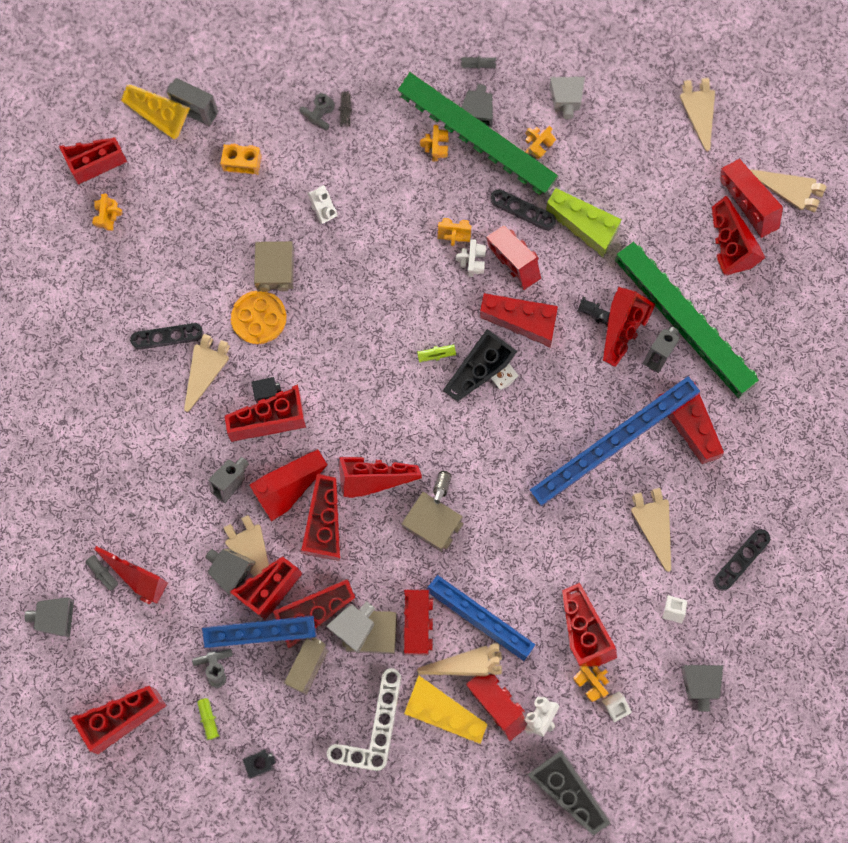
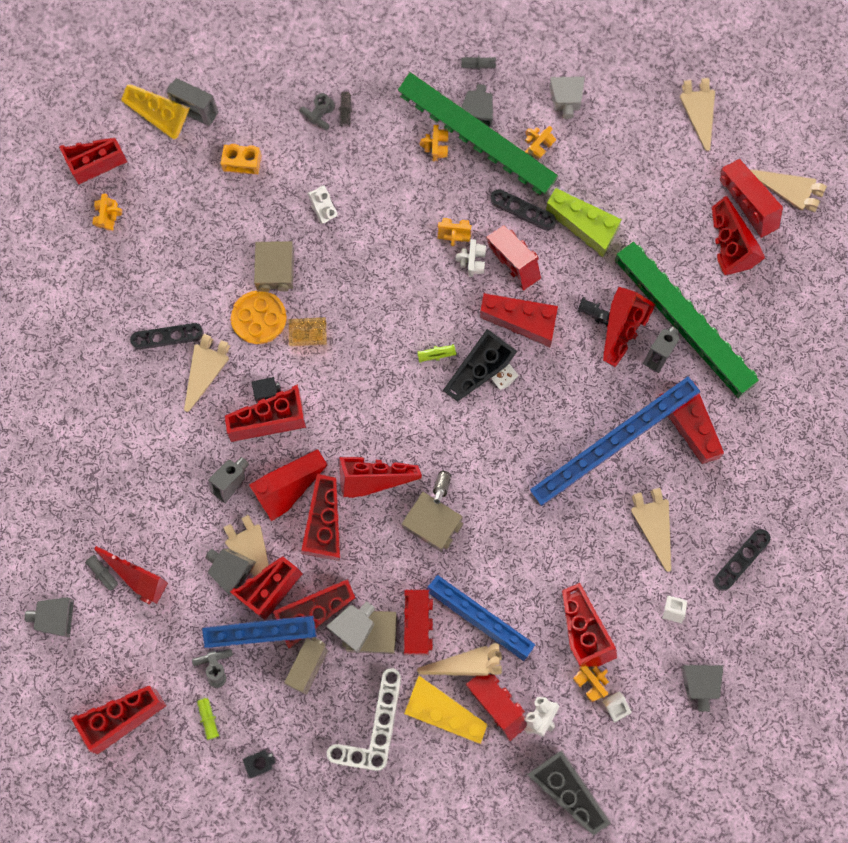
none -> clear yellow plate [289,317,327,347]

